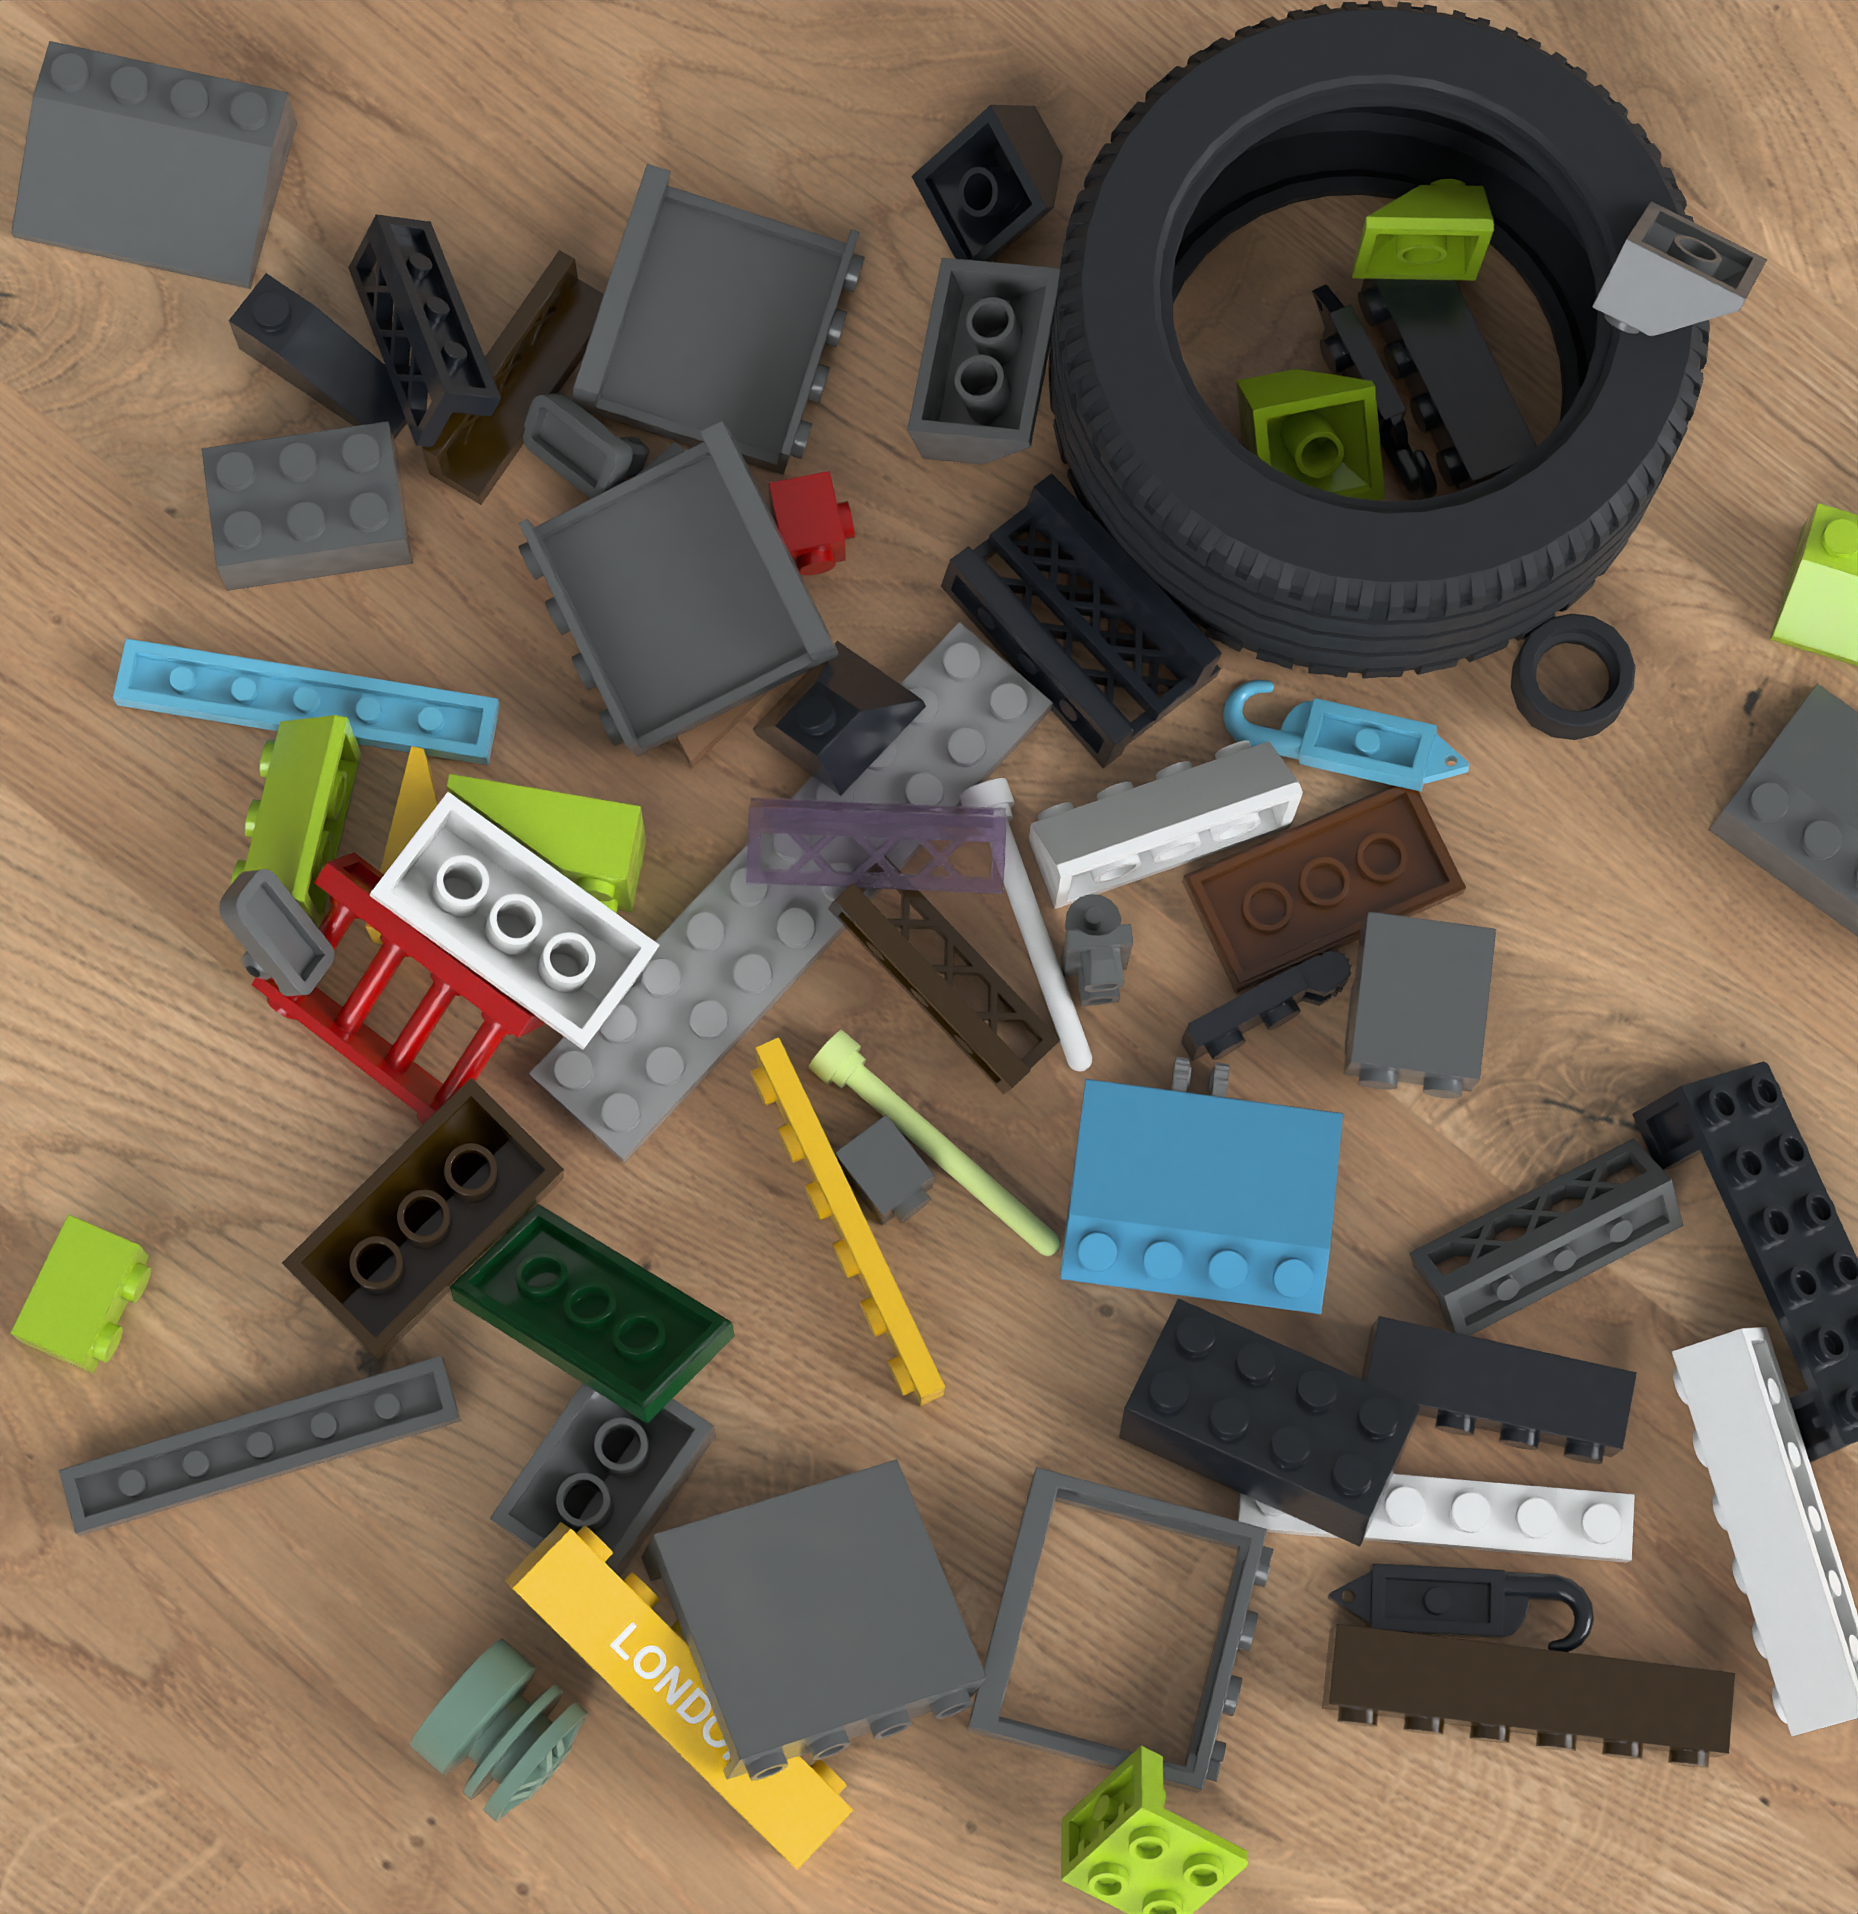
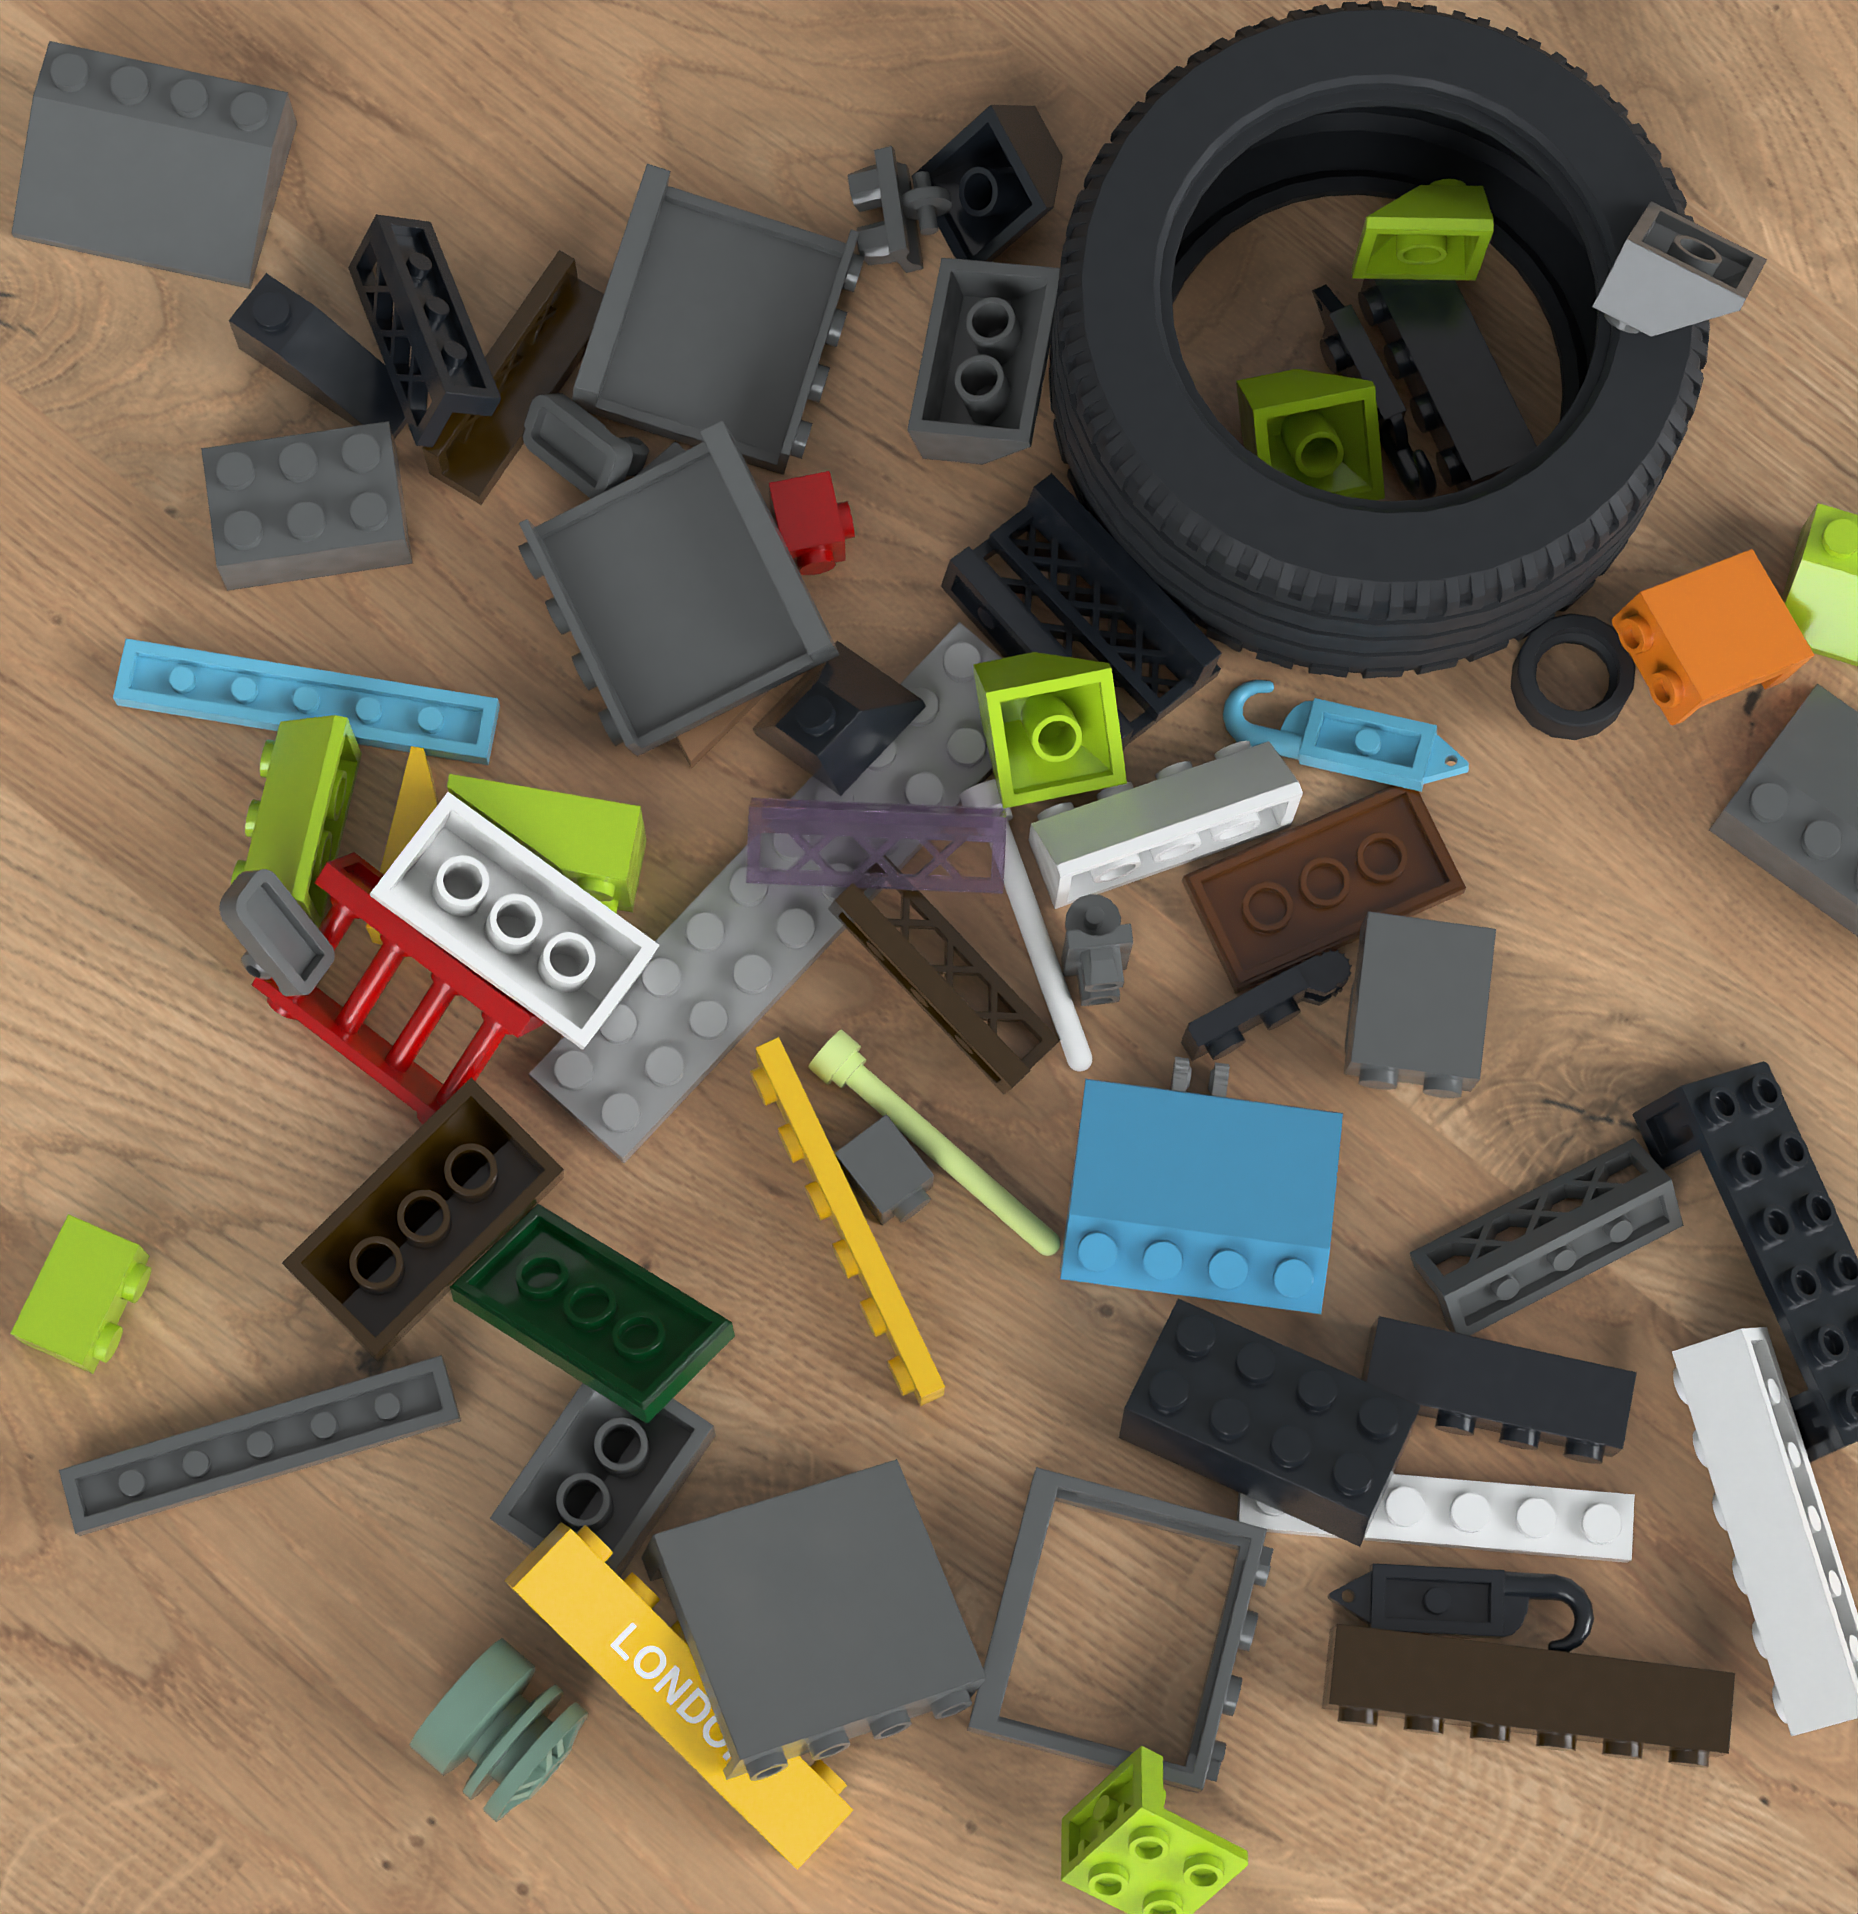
none -> dark grey hips [848,146,952,273]
none -> lime slope [973,652,1127,809]
none -> orange panel [1612,549,1815,726]

